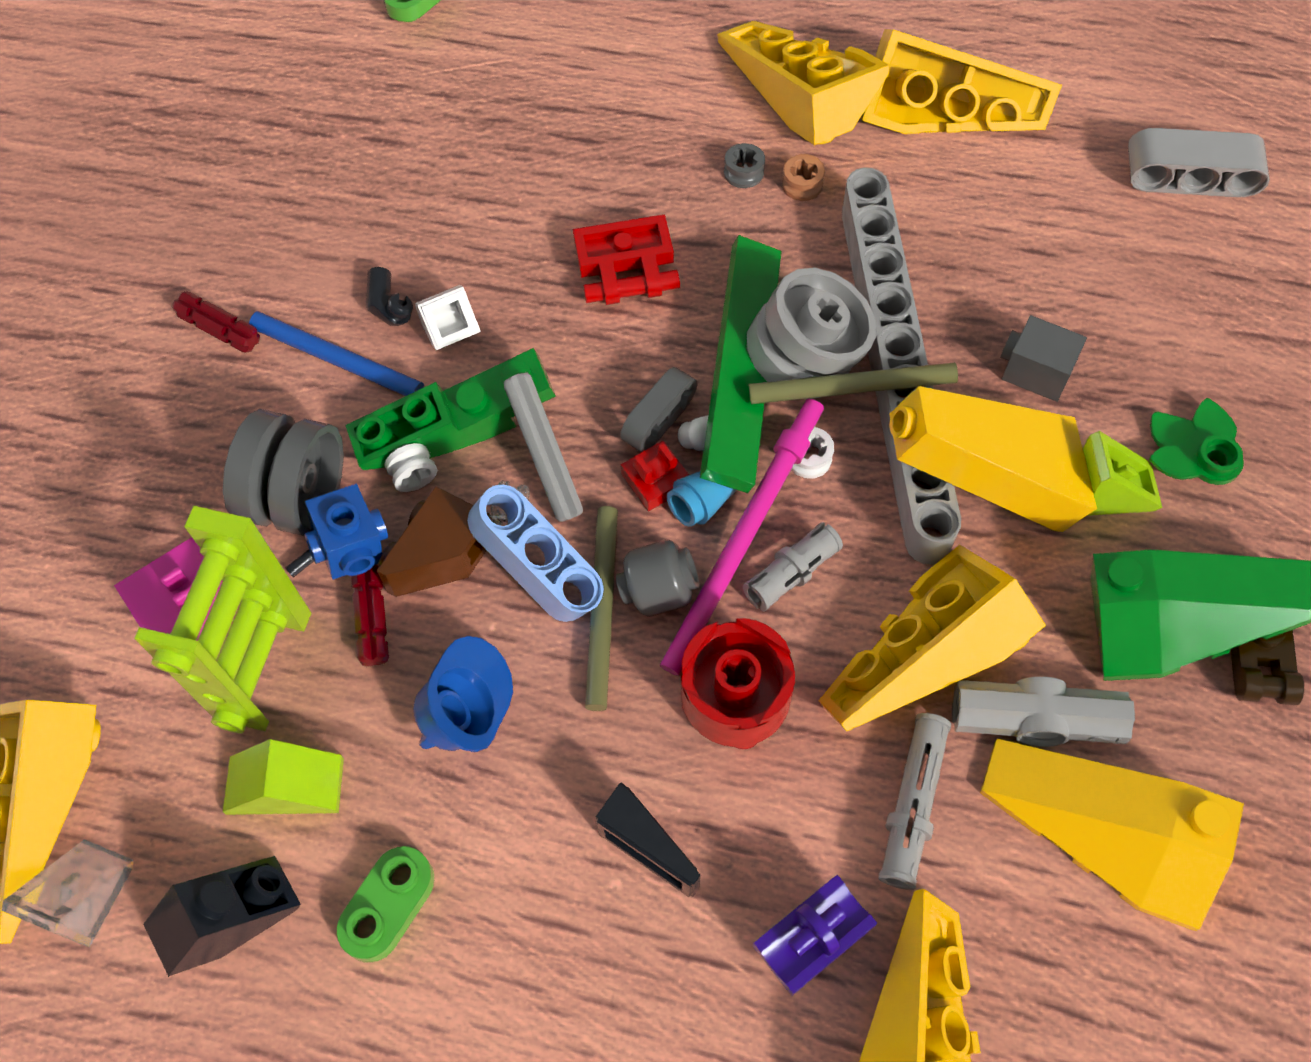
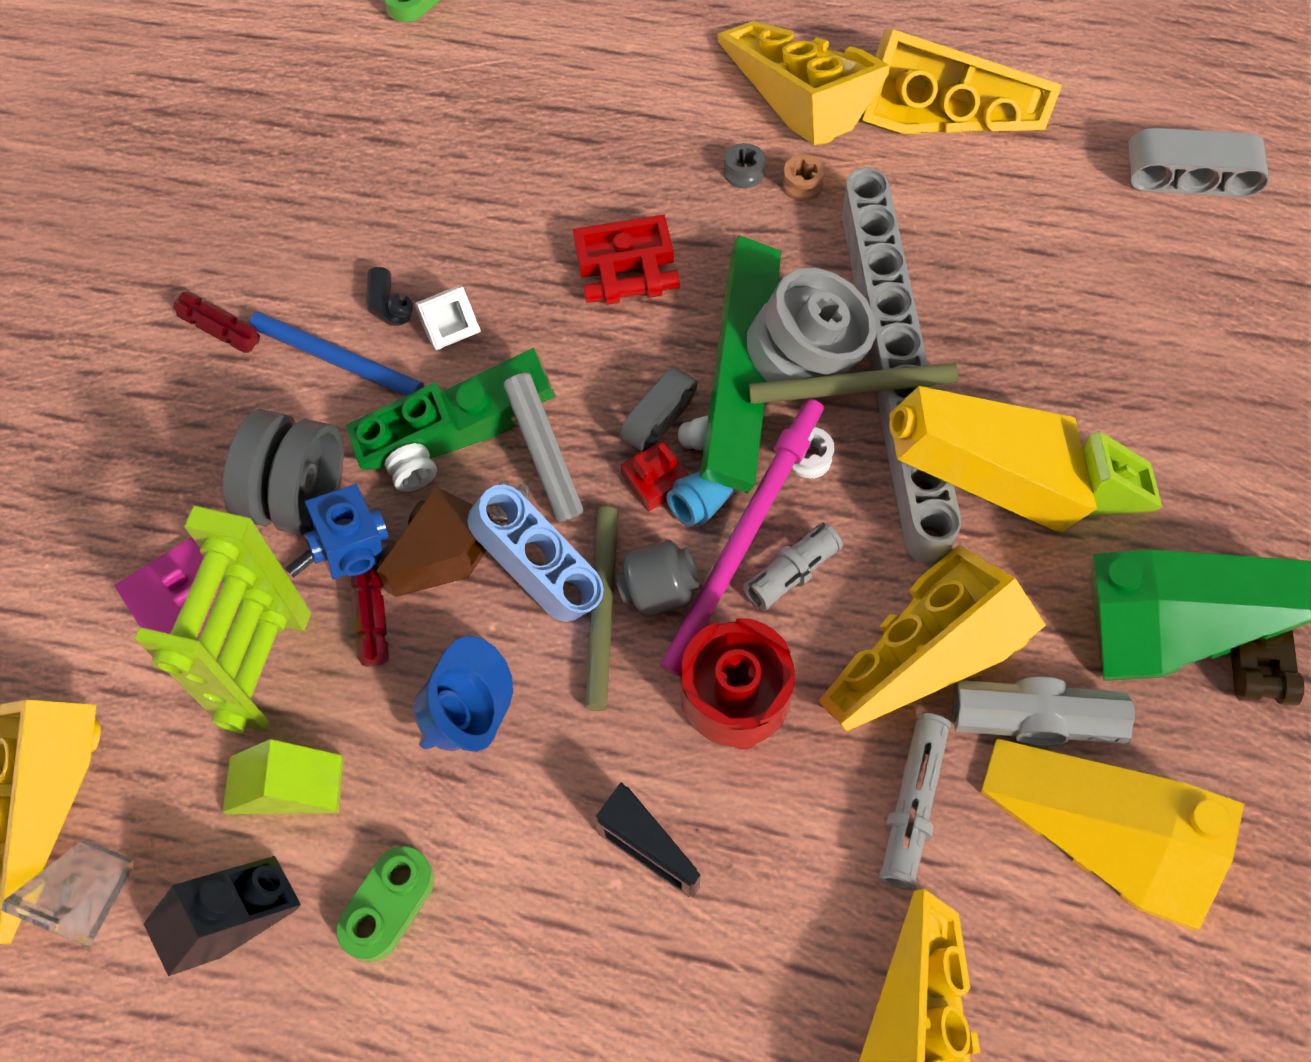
dark purple hips [753,874,877,996] -> none
dark grey brick [1000,315,1087,402] -> none
green plate [1149,398,1244,485] -> none

